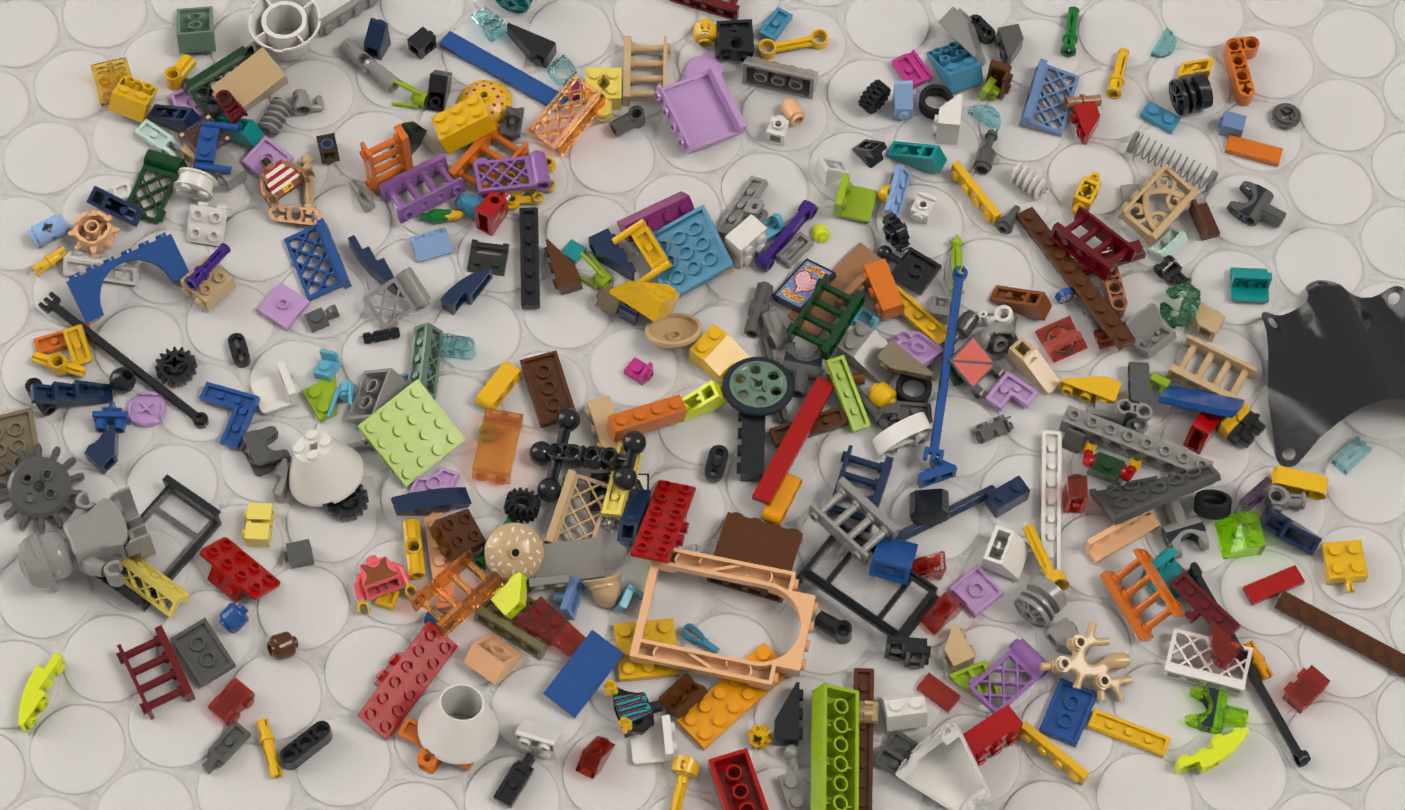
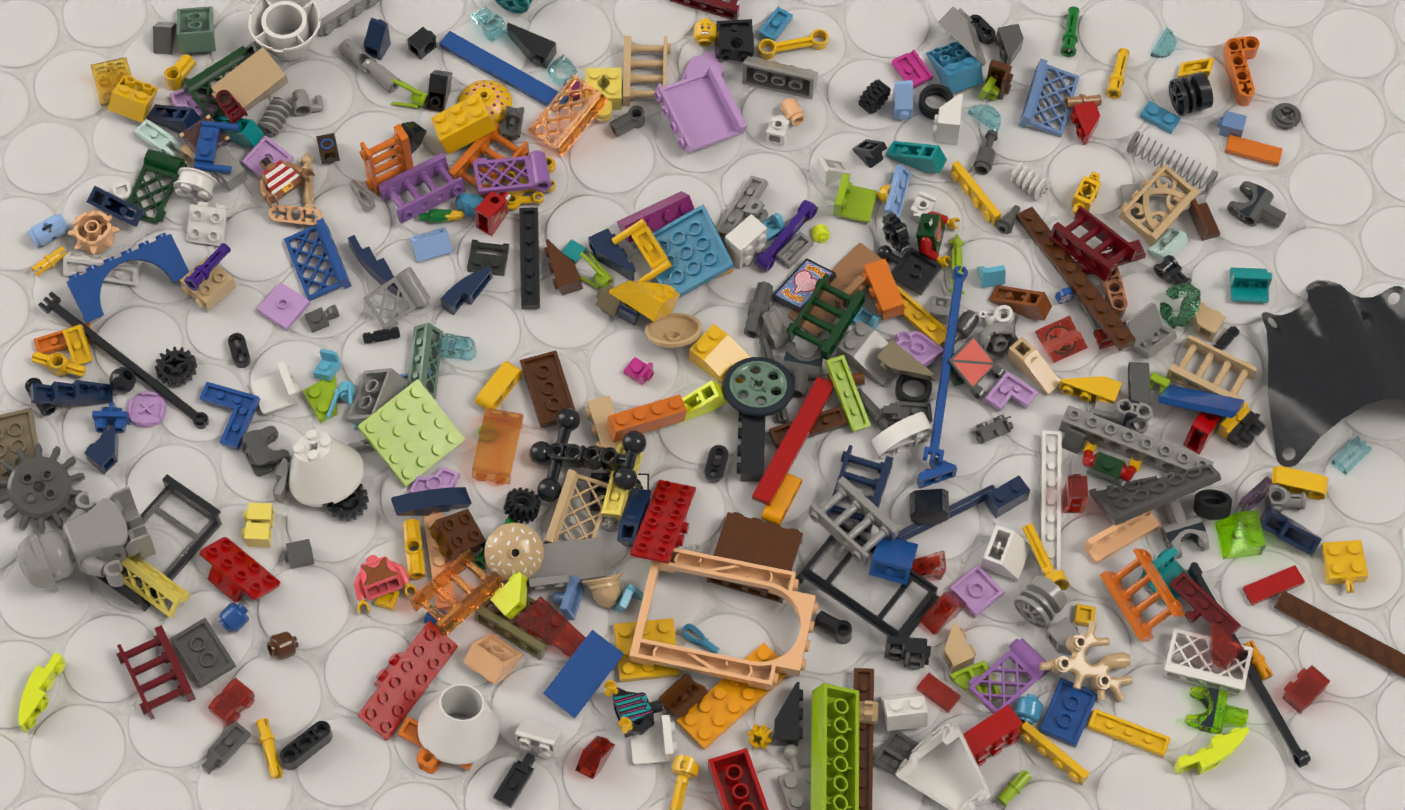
yellow head [868,382,897,409] -> none
none -> dark grey slope [153,22,177,55]
none -> torso [916,211,960,268]
none -> medium azure tile [977,265,1006,288]
none -> lime axle [996,770,1032,806]
none -> dark azure head [1015,694,1043,725]
none -> yellow tile [1073,604,1096,627]
none -> black axle [1213,326,1240,351]

